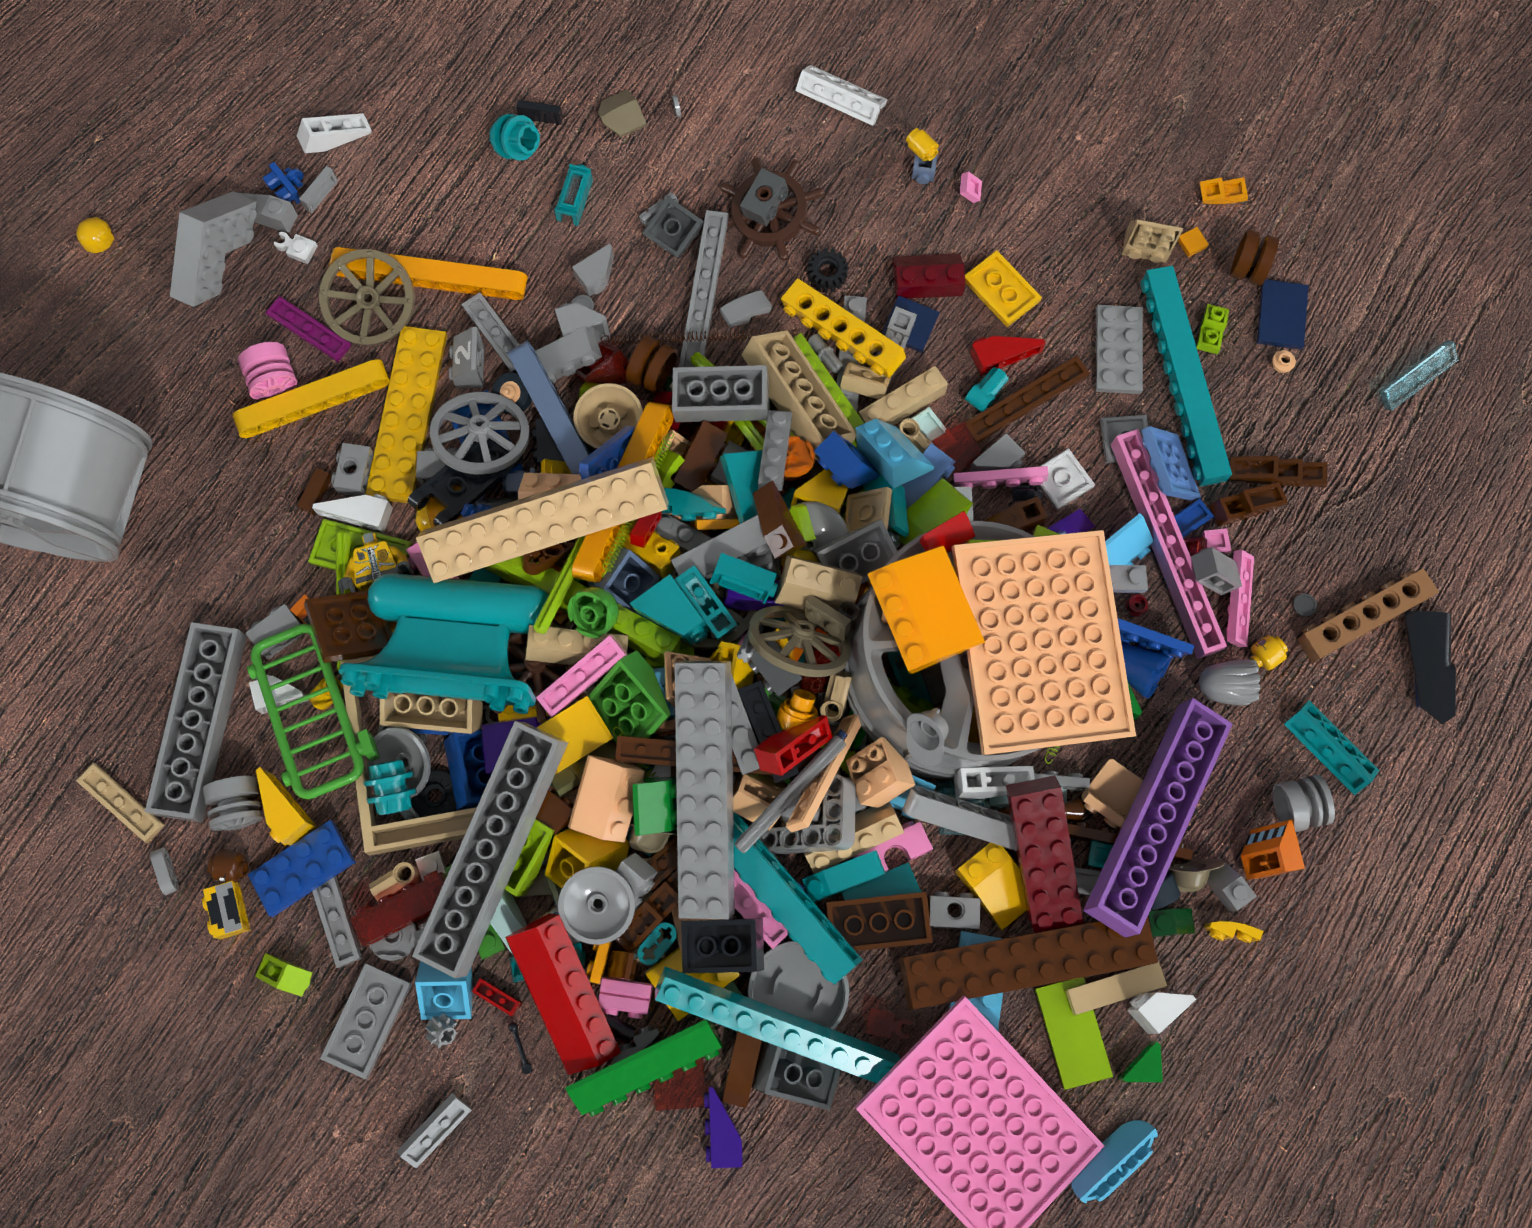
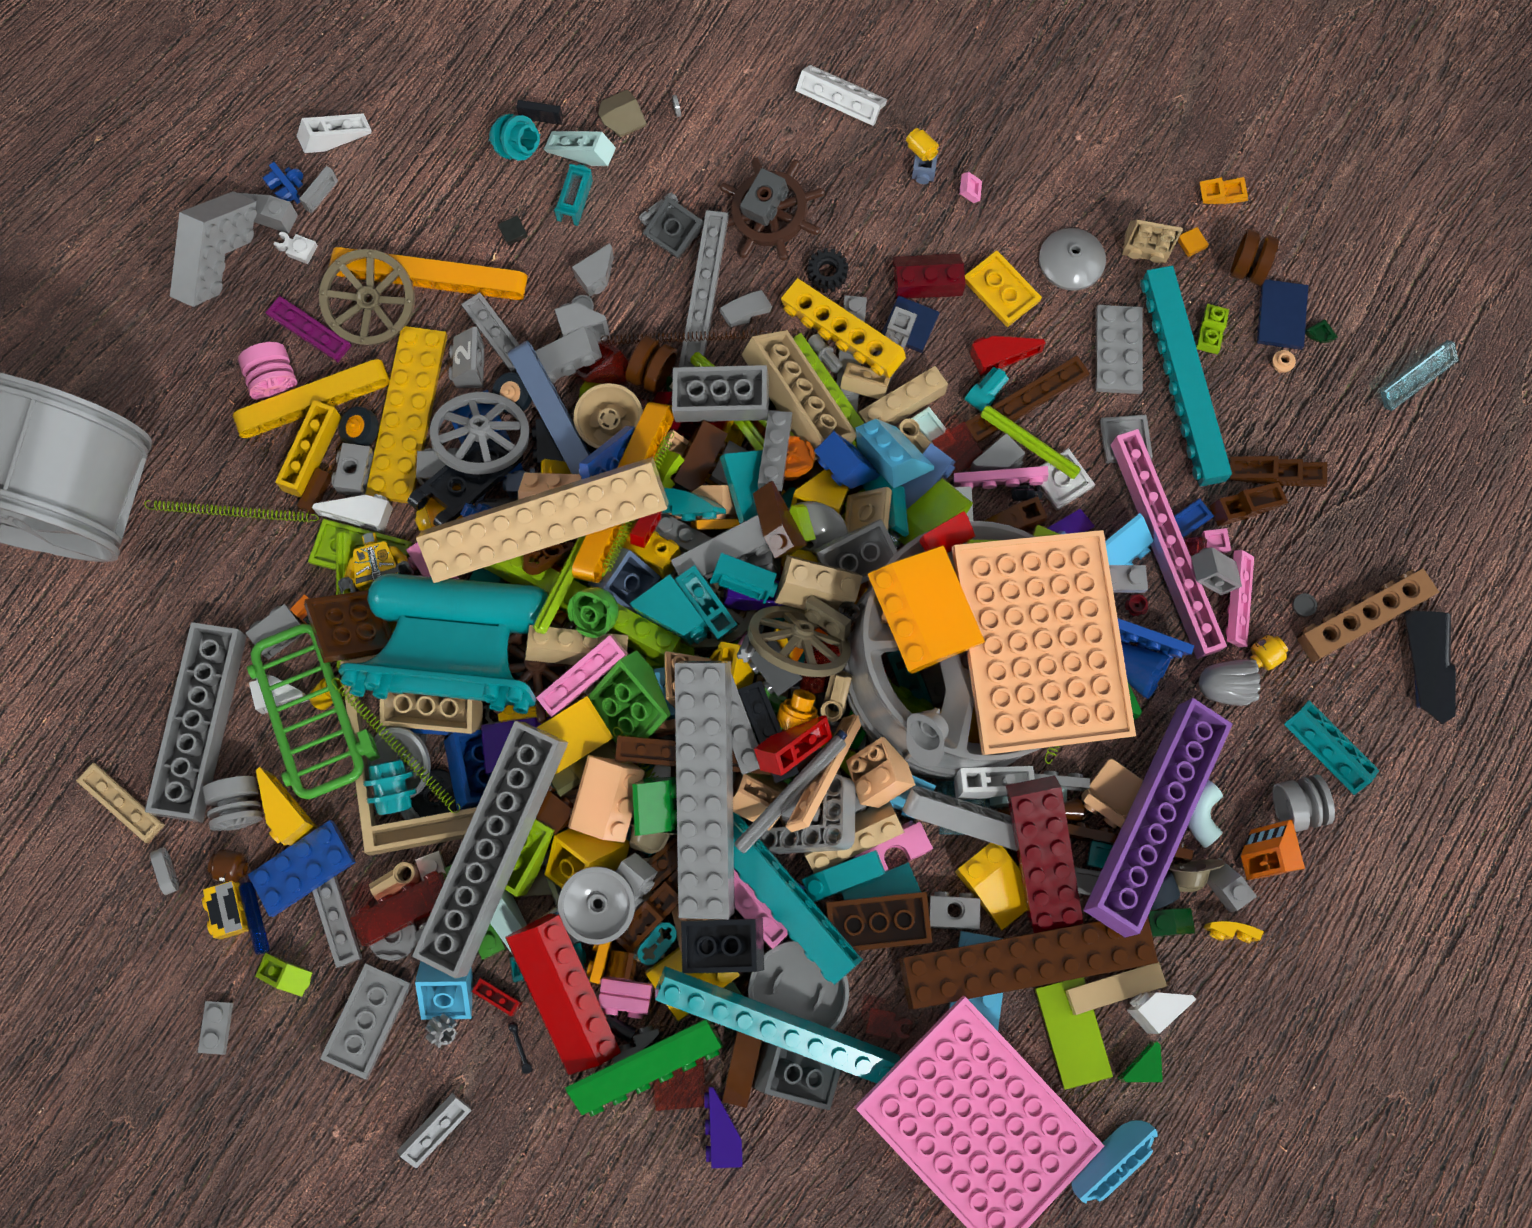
yellow hair [76,217,114,253] -> none
medium blue plate [1141,426,1201,501] -> none
none -> lime piece [144,500,319,523]
none -> light grey plate [198,1001,233,1055]
none -> clear blue axle [238,882,270,955]
none -> yellow brick [275,400,342,498]
none -> lime piece [331,678,460,813]
none -> black wheel [339,407,379,446]
none -> pearl dark grey tile [498,215,528,246]
none -> light aqua slope [544,131,616,166]
none -> lime axle [981,405,1081,479]
none -> light grey dish [1039,228,1106,291]
none -> light aqua cylinder [1188,780,1223,848]
none -> dark green tile [1305,319,1338,343]

